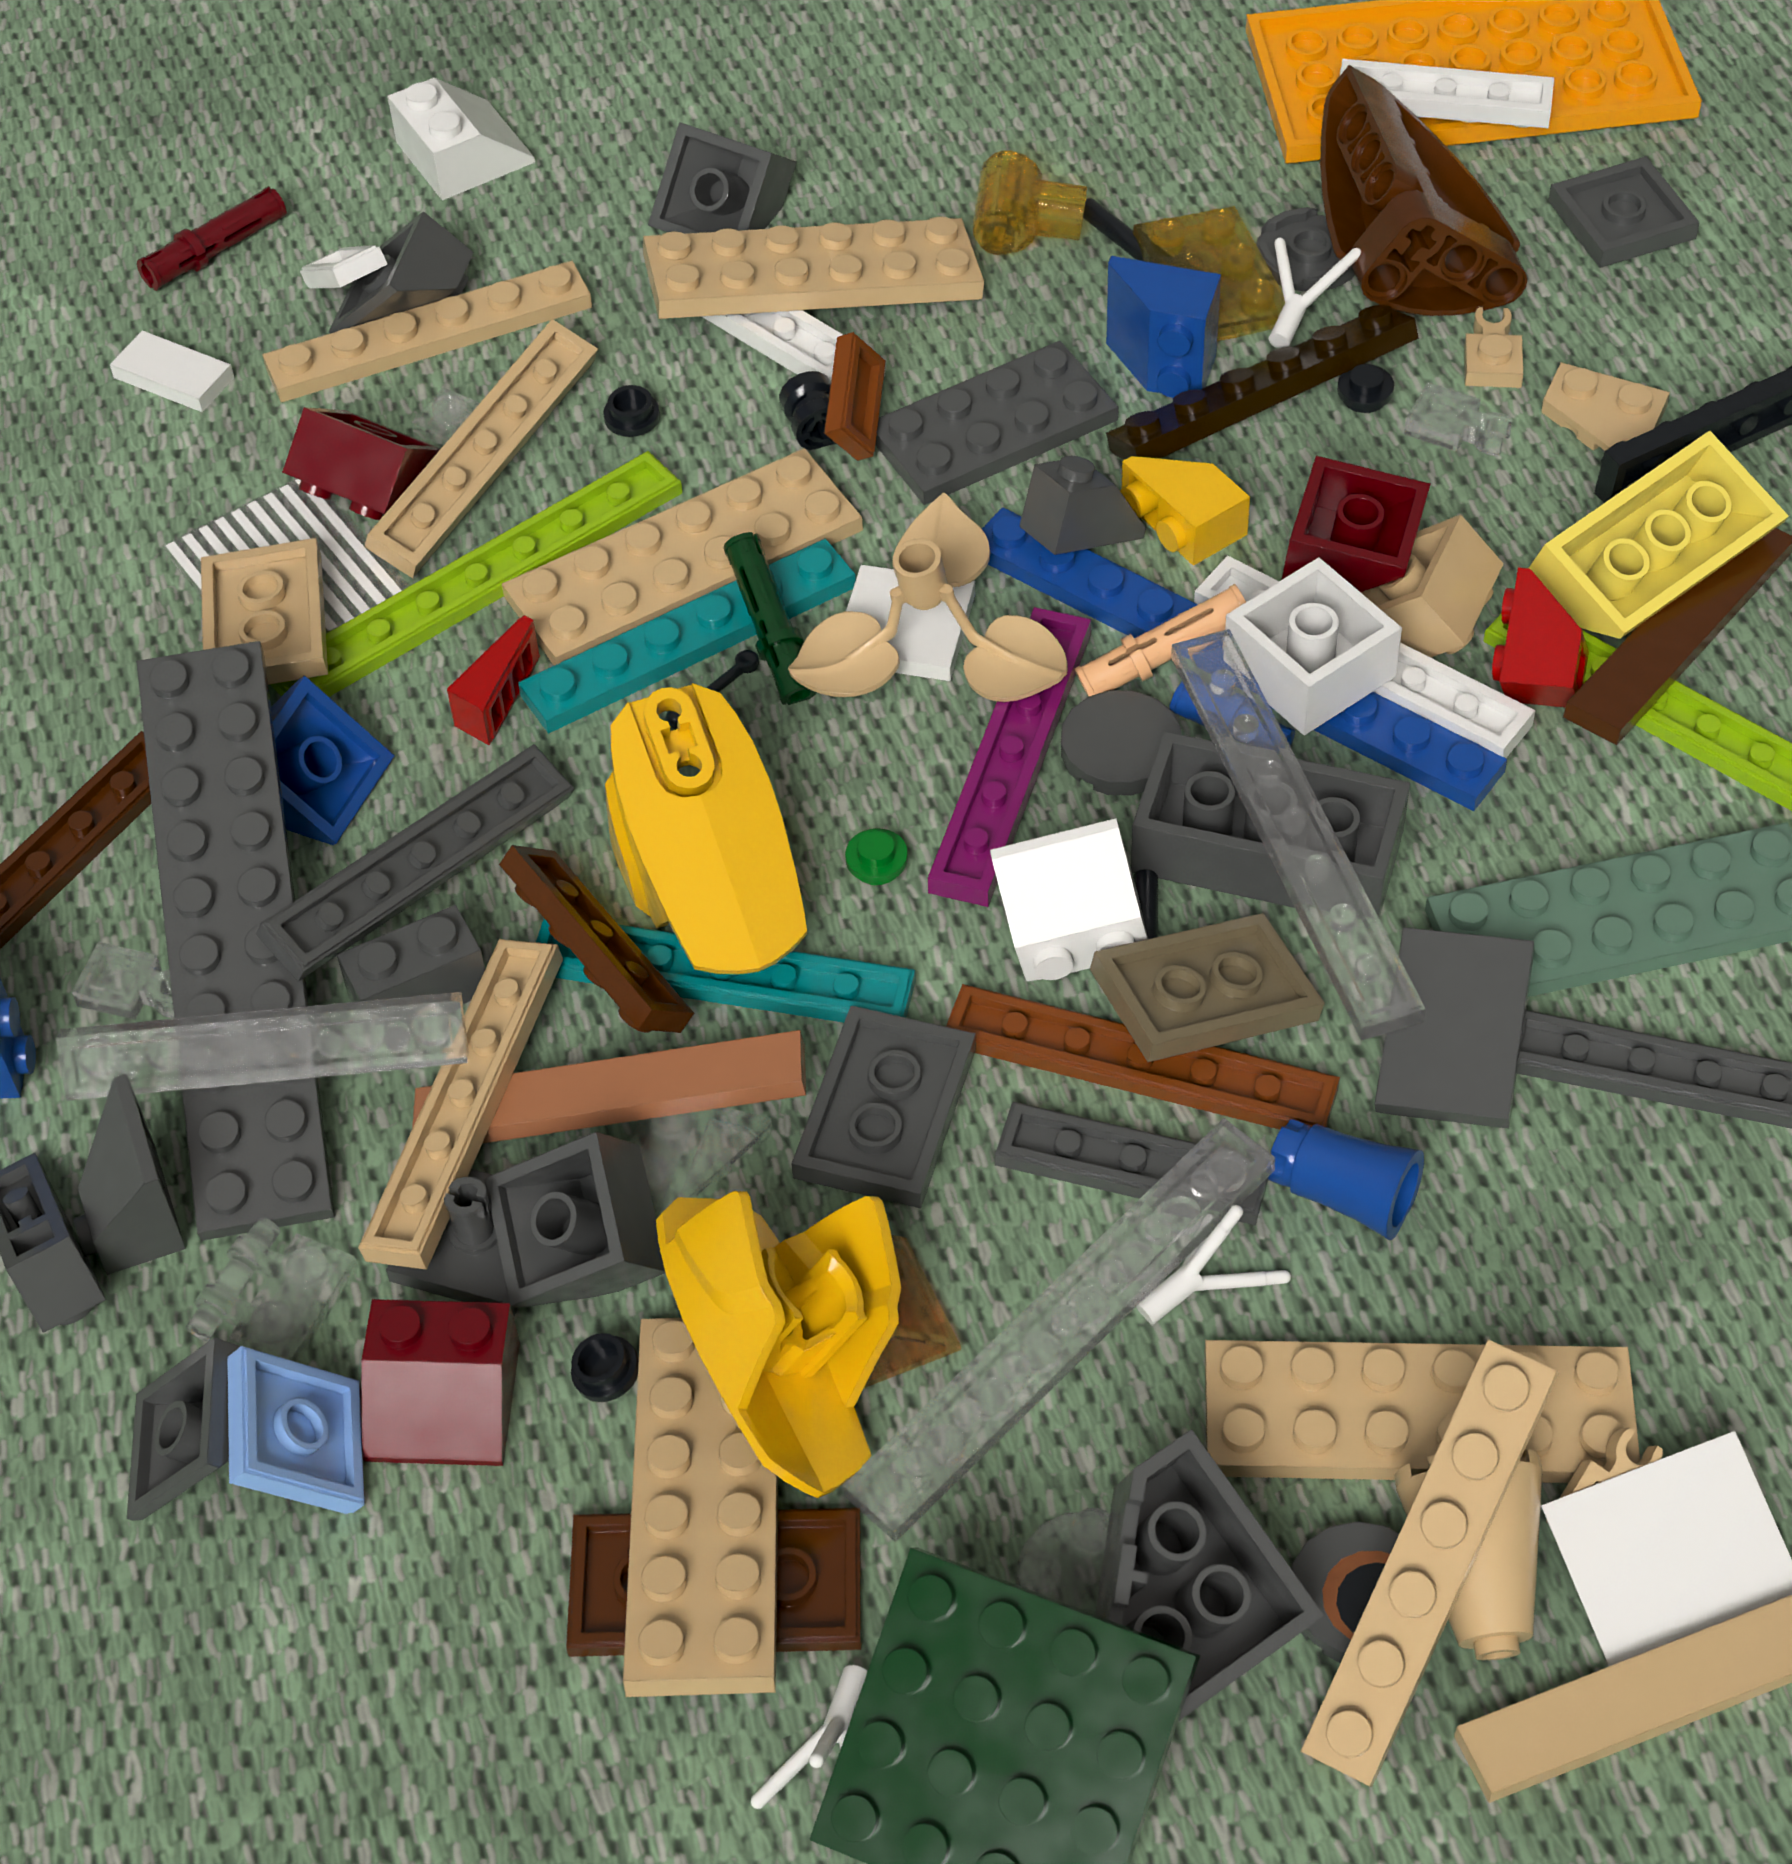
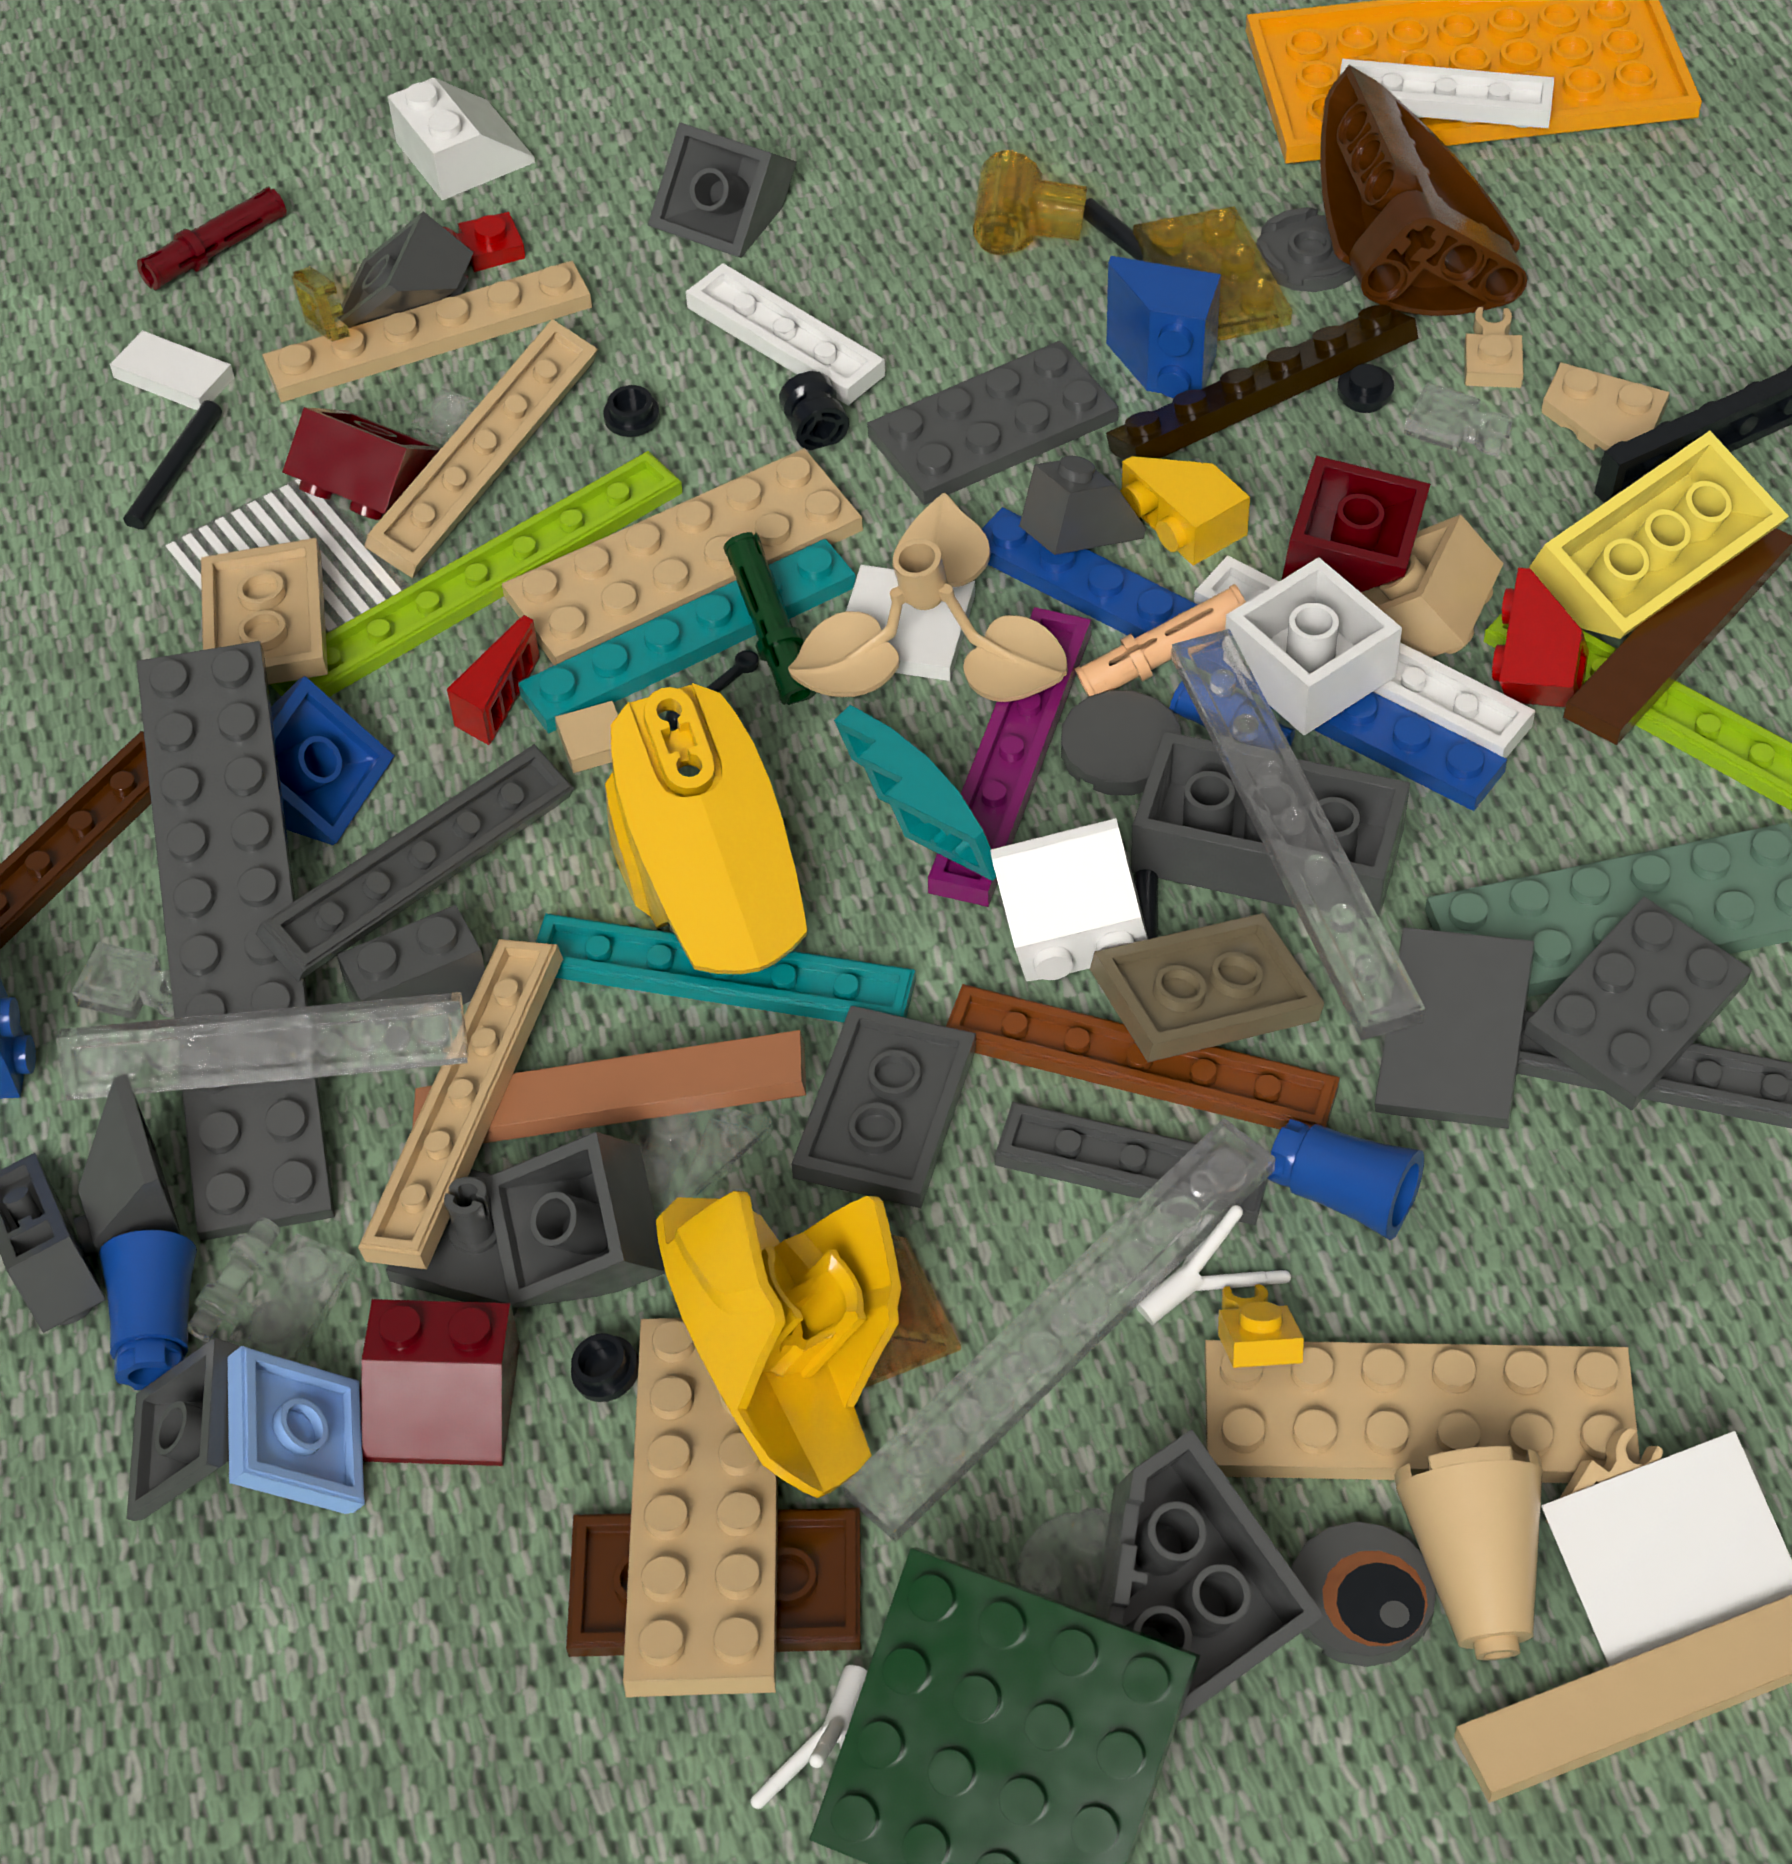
white tile [300,245,388,288] -> none
reddish brown plate [499,845,695,1033] -> none
tan plate [643,217,984,319] -> none
dark orange tile [824,332,886,461] -> none
green plate [845,828,908,885] -> none
white plant [1269,238,1361,348] -> none
tan plate [1300,1339,1559,1786] -> none
dark grey plate [1548,156,1700,268] -> none
none -> blue plant [99,1230,197,1390]
none -> black bar [123,400,222,530]
none -> clear yellow tile [291,266,350,342]
none -> red plate [443,212,525,272]
none -> tan tile [555,701,618,773]
none -> teal slope [834,705,996,881]
none -> yellow plate [1218,1284,1304,1368]
none -> dark grey plate [1524,896,1752,1111]

